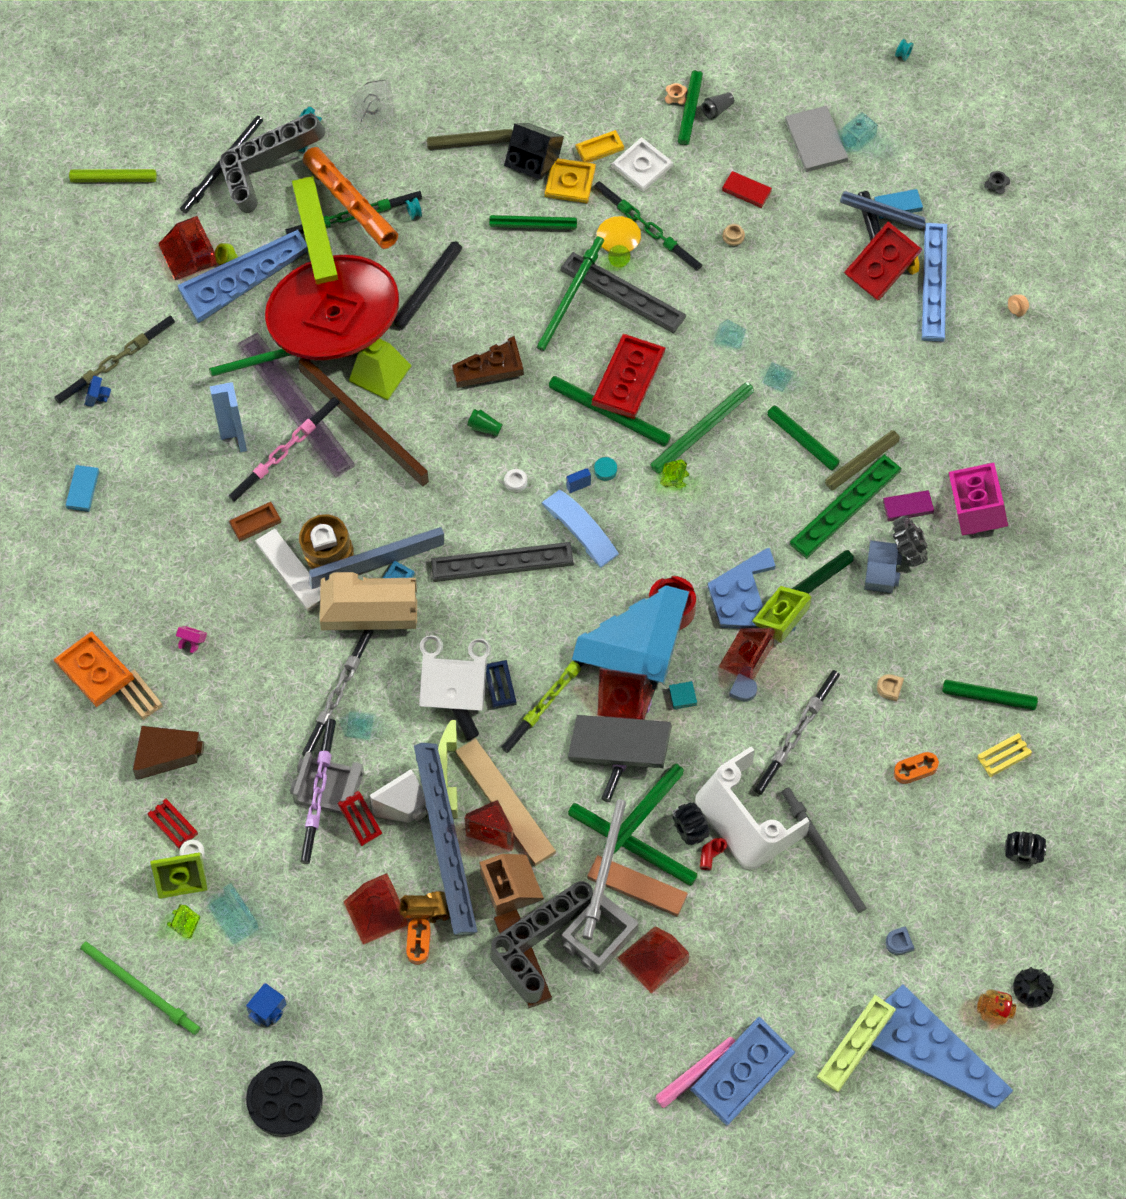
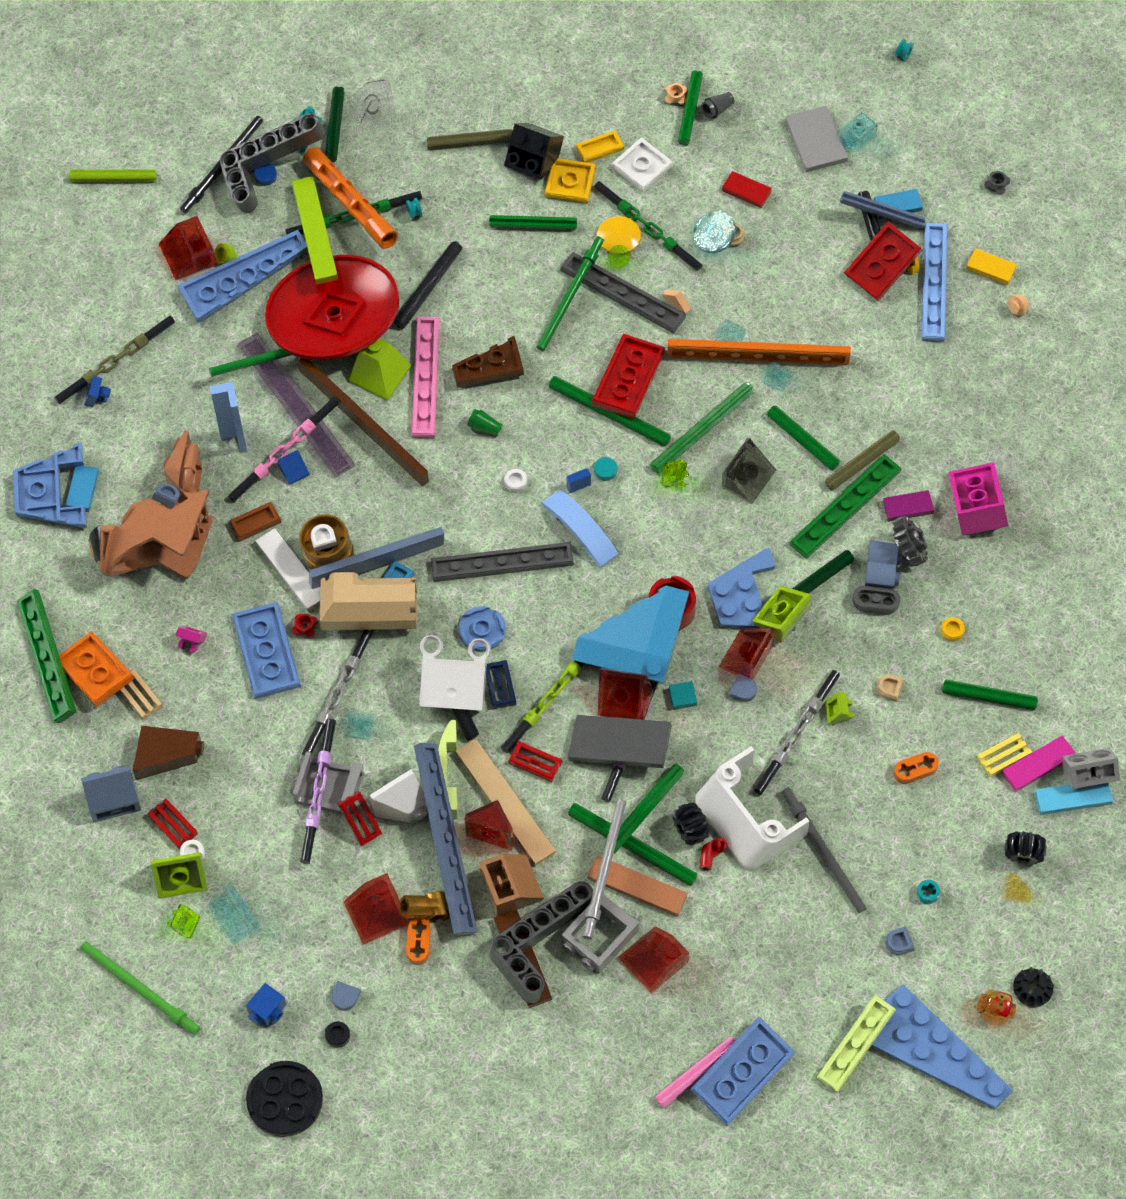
none -> medium blue wing [13,443,87,528]
none -> green tile [17,589,76,723]
none -> sand blue slope [81,766,141,823]
none -> nougat piece [88,430,214,579]
none -> sand blue tile [152,484,180,508]
none -> medium blue tile [232,602,301,699]
none -> blue tile [254,164,277,186]
none -> blue slope [278,450,310,485]
none -> red plate [292,614,318,638]
none -> dark green axle [325,86,345,162]
none -> black tile [325,1021,350,1048]
none -> sand blue tile [332,981,361,1011]
none -> bright pink tile [412,317,439,438]
none -> medium blue tile [458,606,506,652]
none -> red tile [508,741,562,782]
none -> light nougat tile [663,289,691,314]
none -> orange tile [667,339,851,365]
none -> clear light blue tile [693,211,737,254]
none -> clear smoke slope [721,438,776,504]
none -> lime tile [825,692,855,724]
none -> dark grey plate [852,586,900,614]
none -> teal bush [917,880,940,904]
none -> yellow tile [941,617,965,641]
none -> yellow tile [966,248,1017,285]
none -> dark pink tile [1002,735,1076,792]
none -> clear yellow tile [1005,873,1031,902]
none -> medium azure tile [1035,783,1113,815]
none -> light grey brick [1062,748,1120,789]

